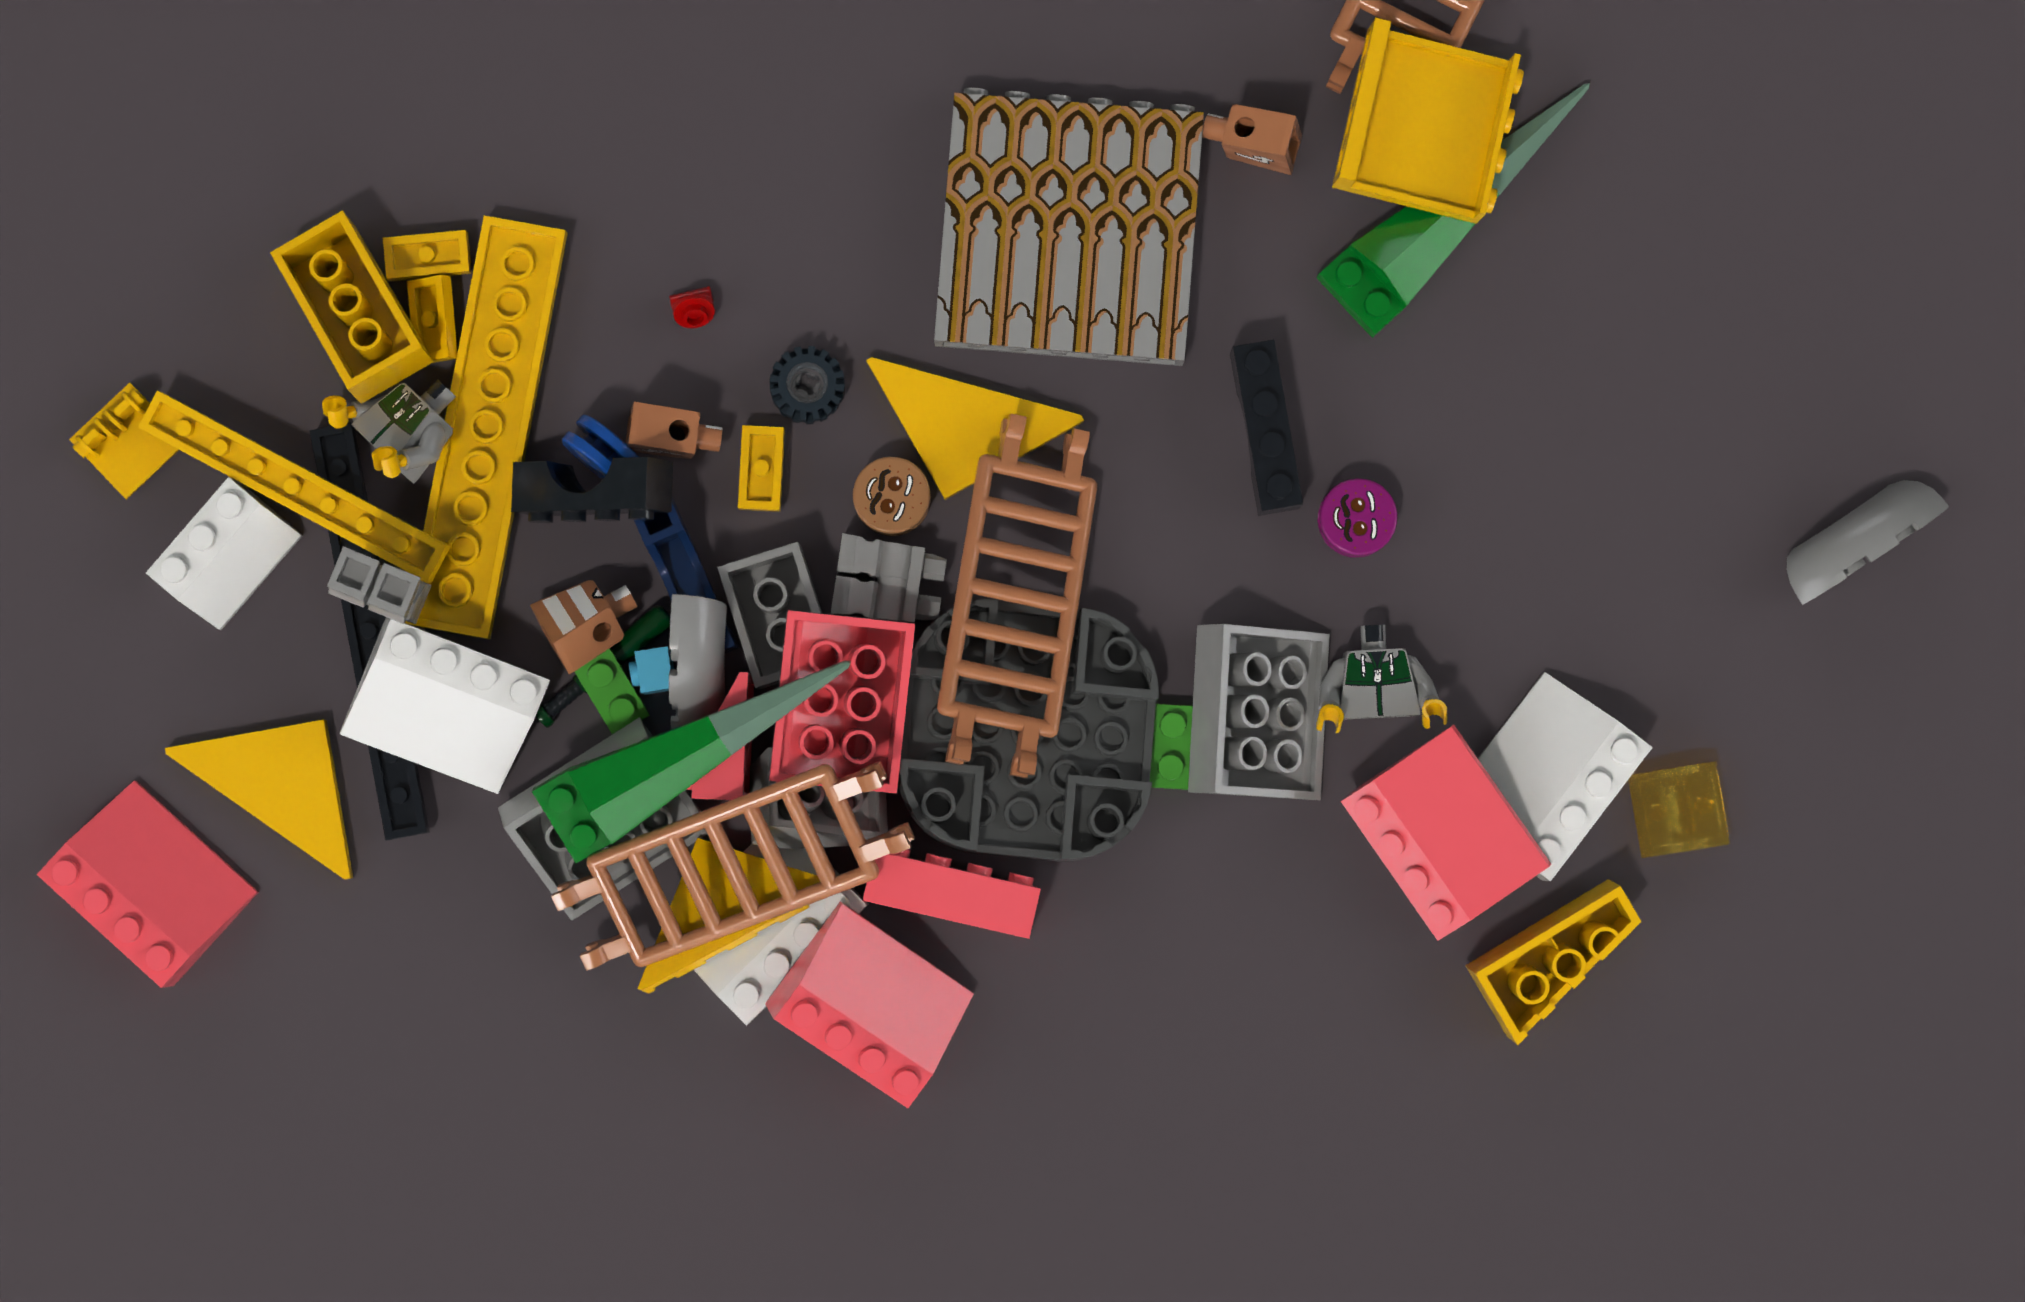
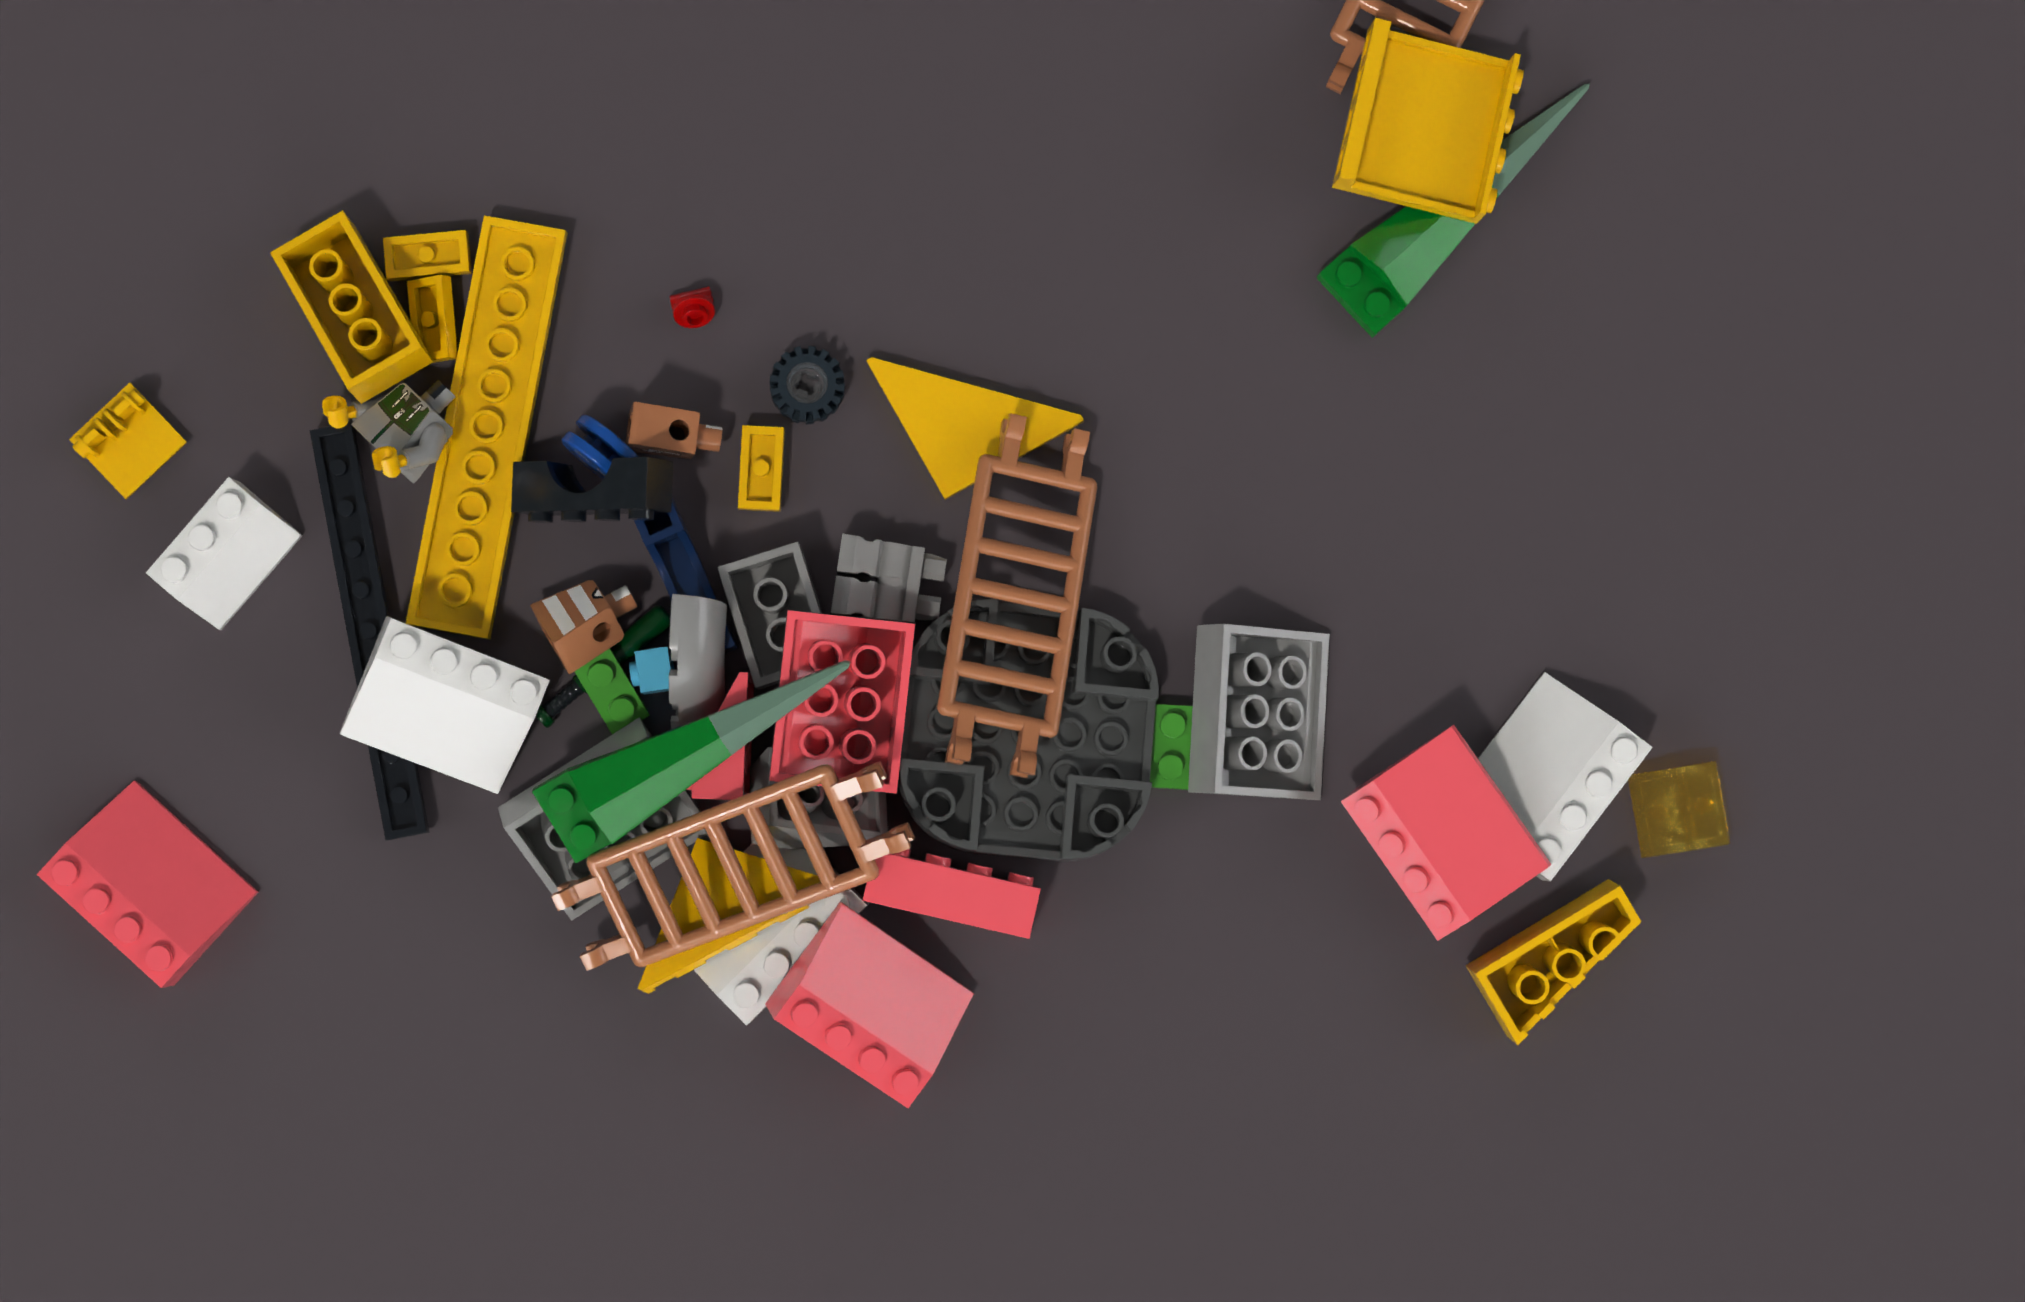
yellow plate [138,391,451,583] -> none
yellow tile [165,719,353,879] -> none
light grey hips [327,546,432,624] -> none
medium nougat head [853,457,931,536] -> none
panel [934,88,1204,366] -> none
nougat torso [1202,104,1302,175] -> none
black arch [1230,339,1303,516] -> none
torso [1316,625,1447,733] -> none
magenta head [1317,478,1398,558] -> none
light grey brick [1786,480,1949,605] -> none

